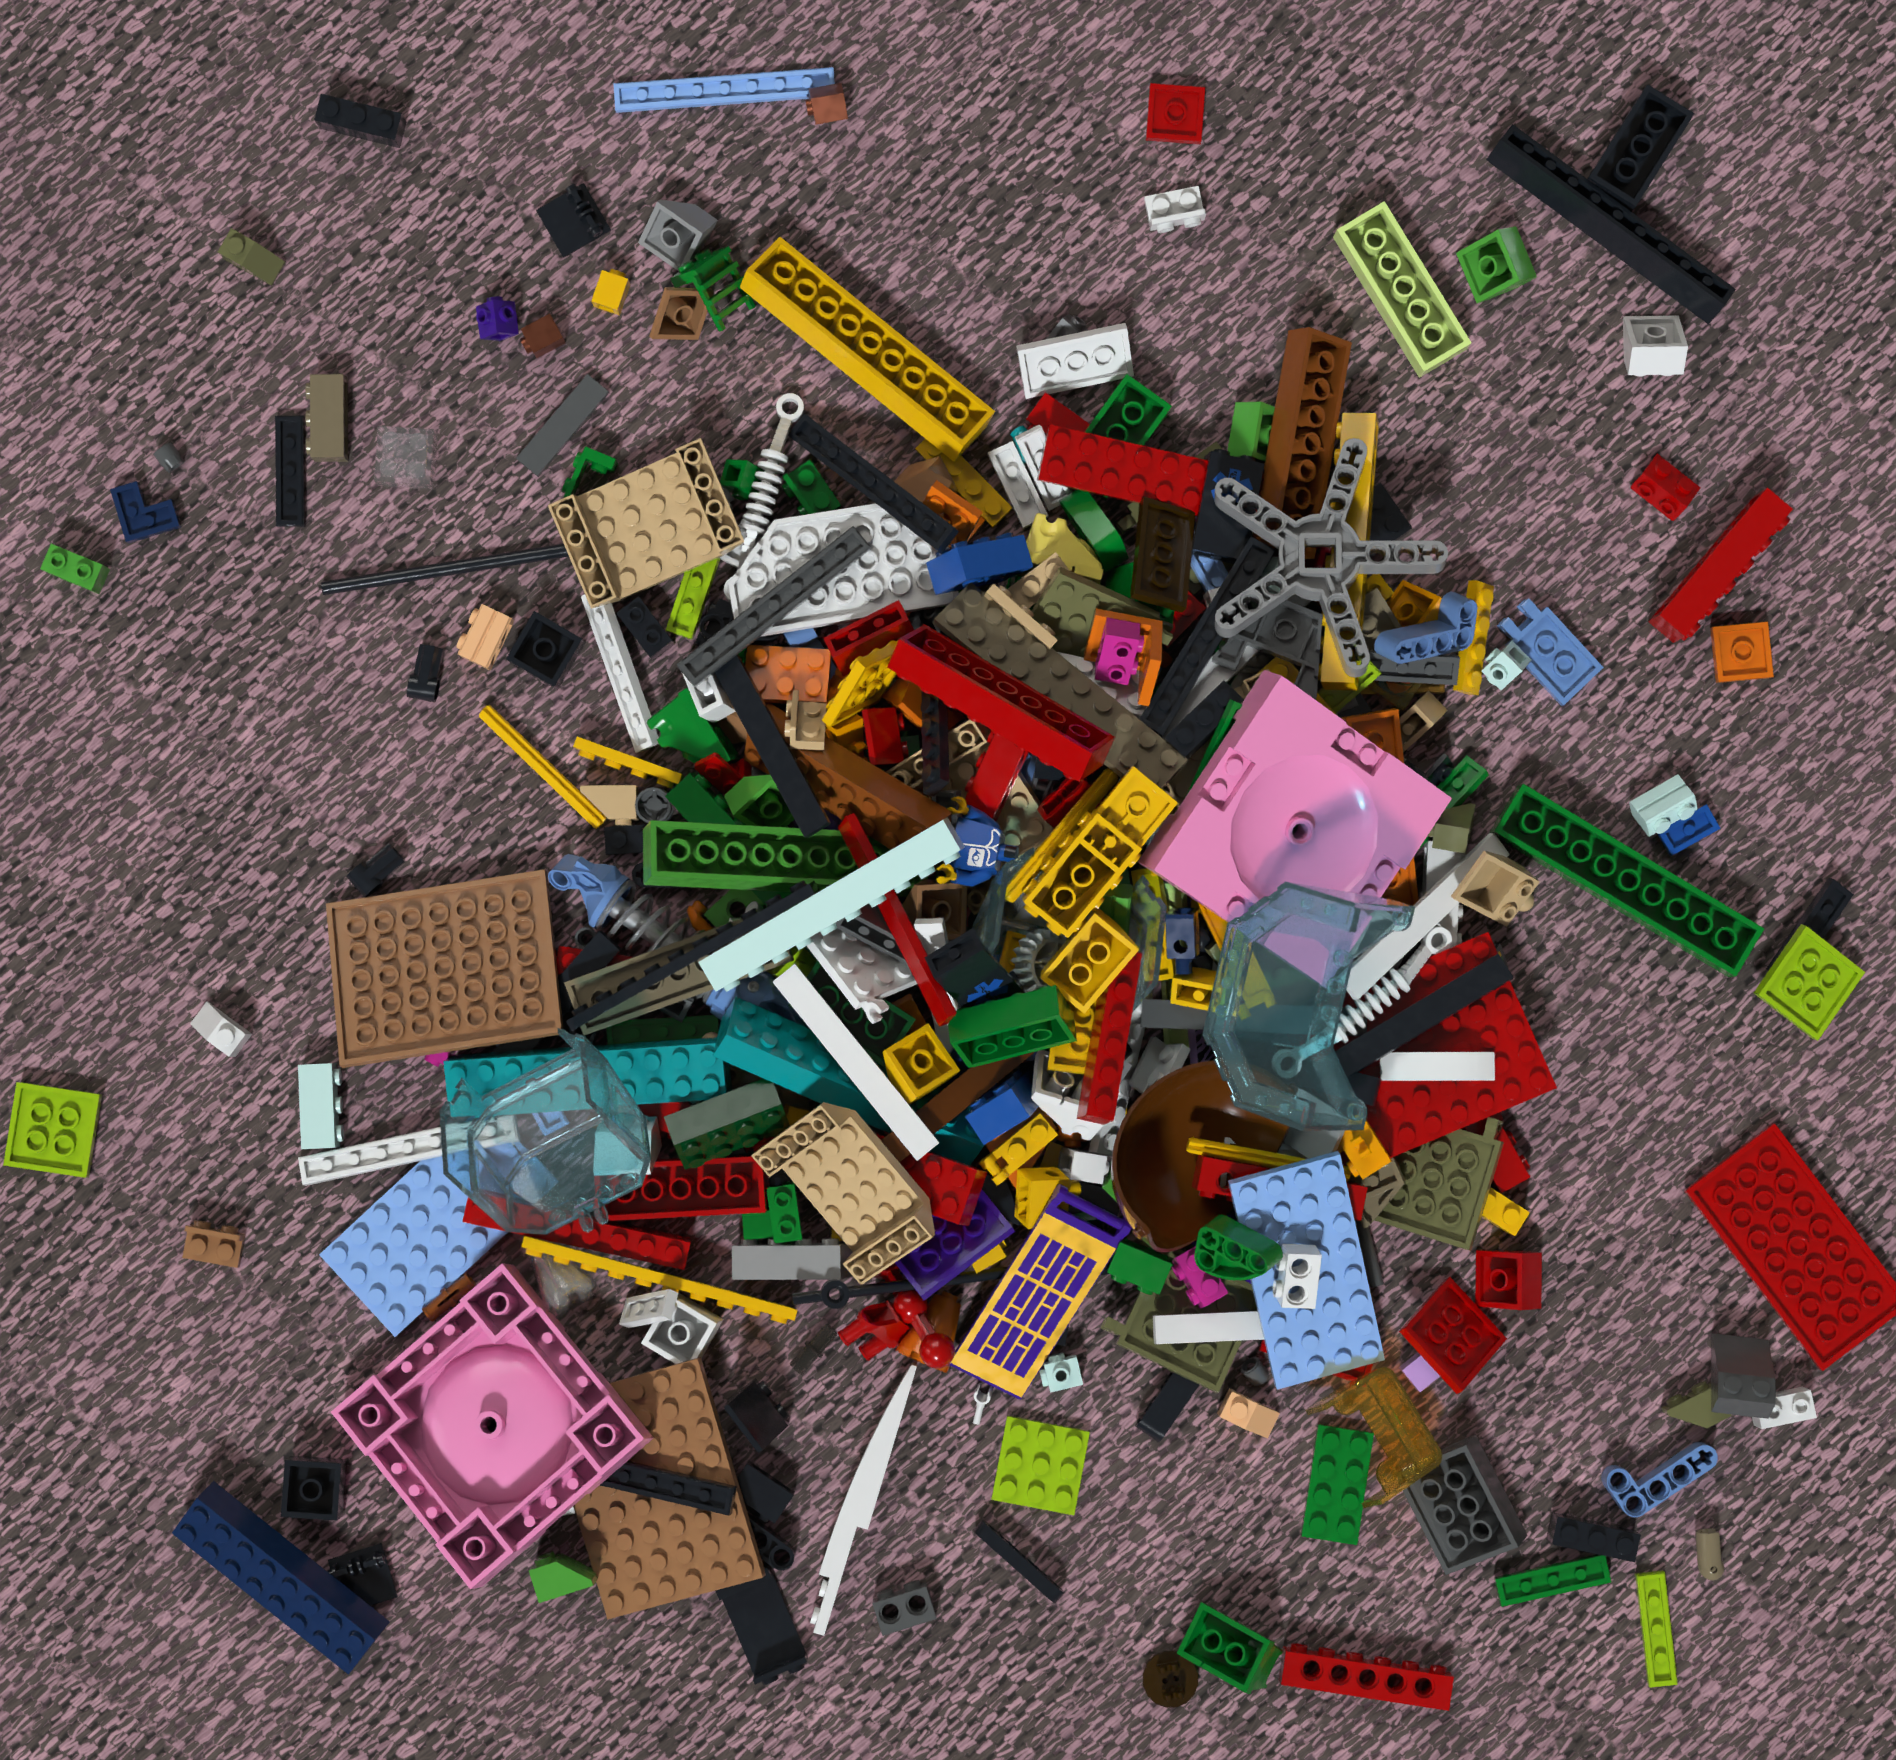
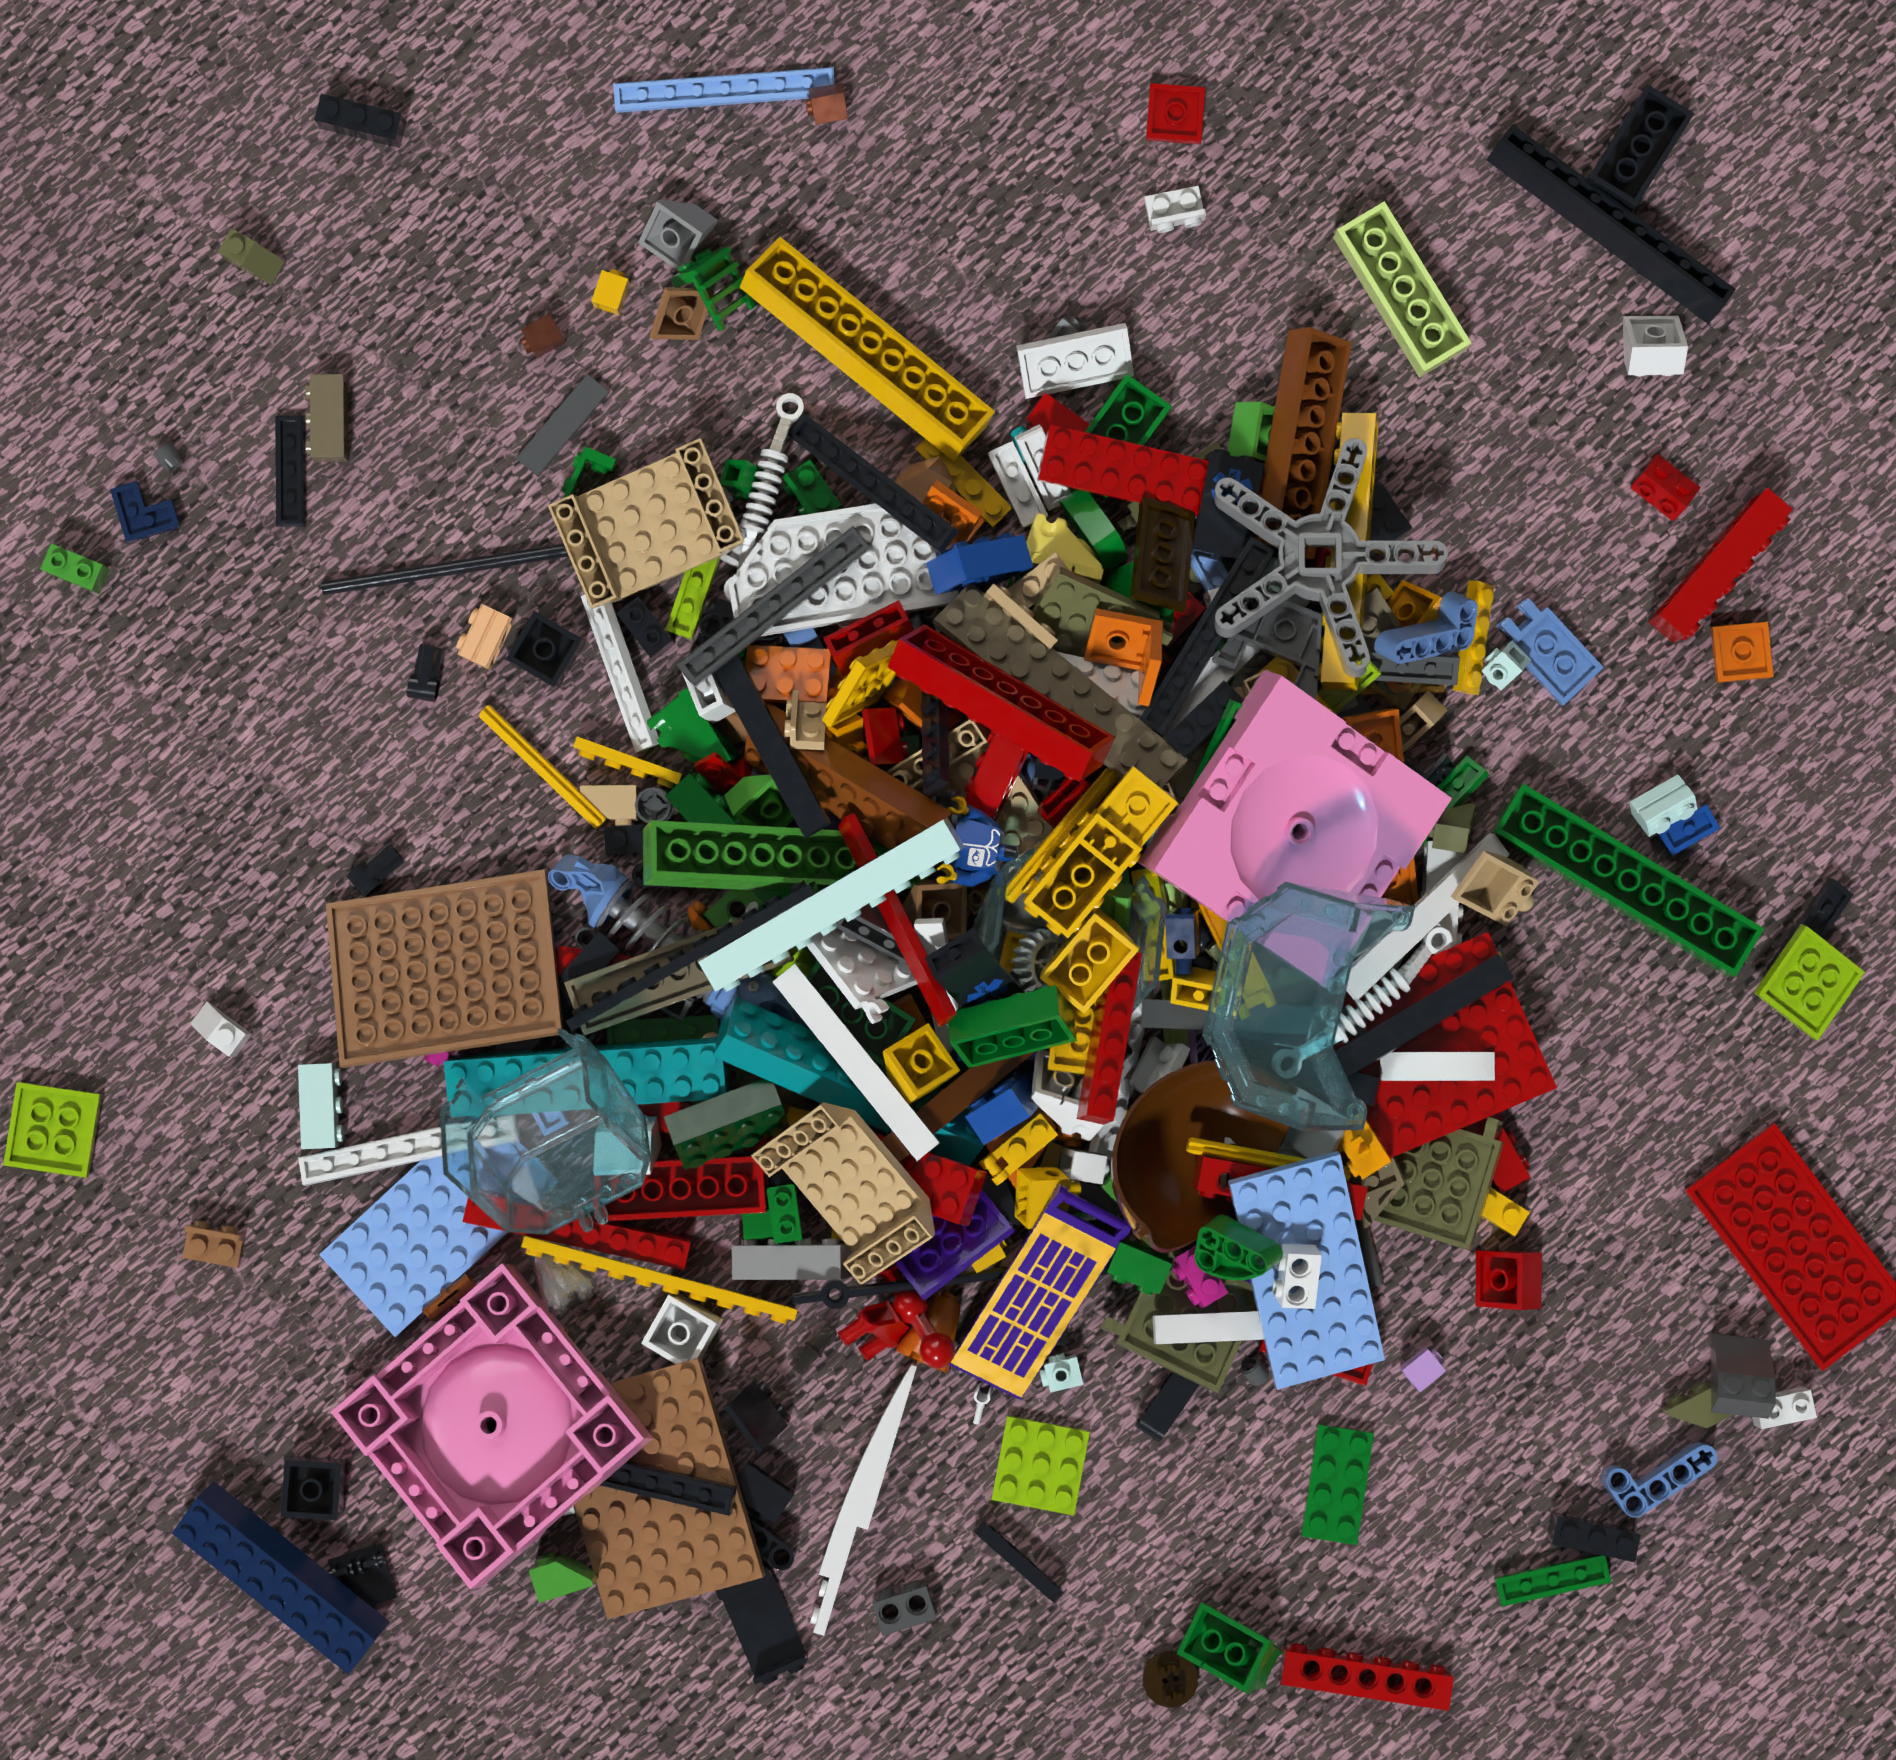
clear brick [374,426,438,490] -> none
dark purple brick [476,296,519,341] -> none
black hinge [536,183,611,258] -> none
white plate [619,1289,678,1328] -> none
dark pink brick [1094,618,1144,685] -> none
light nougat slope [1217,1388,1280,1438] -> none
clear yellow windscreen [1305,1367,1442,1508] -> none
dark grey slope [1394,1434,1527,1575] -> none
red plate [1399,1277,1507,1394] -> none
bright green slope [1456,226,1537,304] -> none
lime tile [1635,1570,1678,1688] -> none
dark tan piece [1695,1528,1724,1581] -> none

